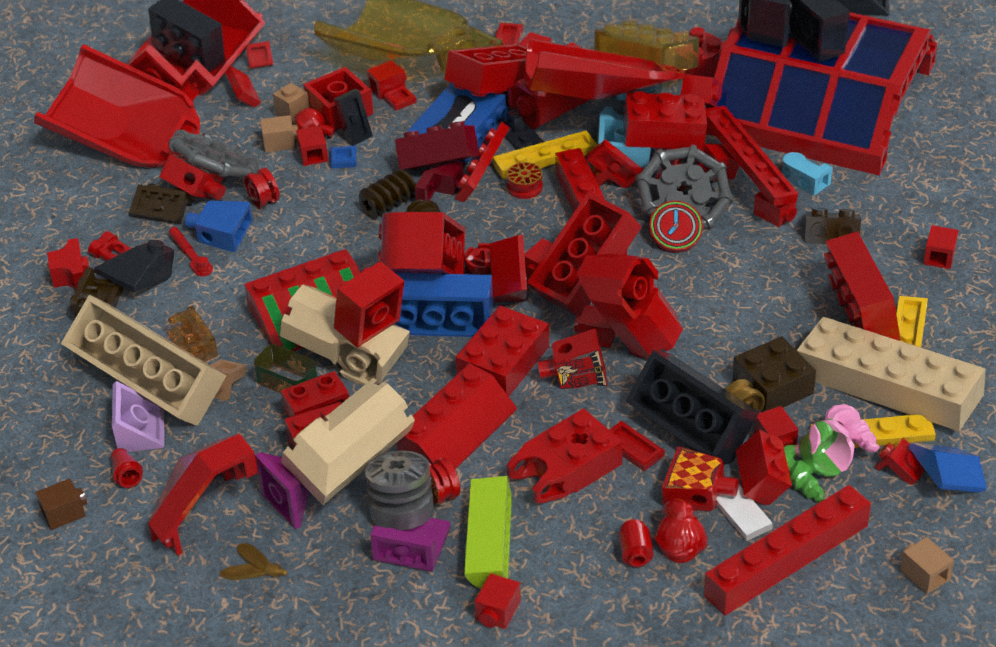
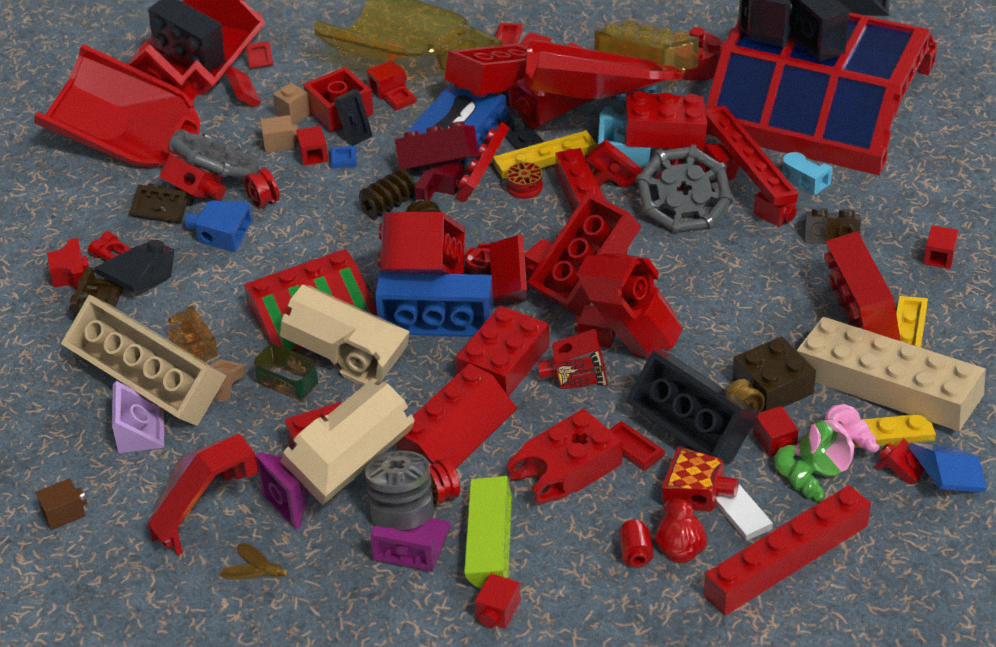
red cone [110,448,143,488] -> none
red piece [169,227,213,277] -> none
red brick [281,371,349,418] -> none
red piece [294,108,335,137] -> none
red brick [333,261,405,348] -> none
tile [649,200,703,253] -> none
red brick [680,74,722,107] -> none
red brick [736,429,792,505] -> none
medium nougat brick [900,537,954,594] -> none

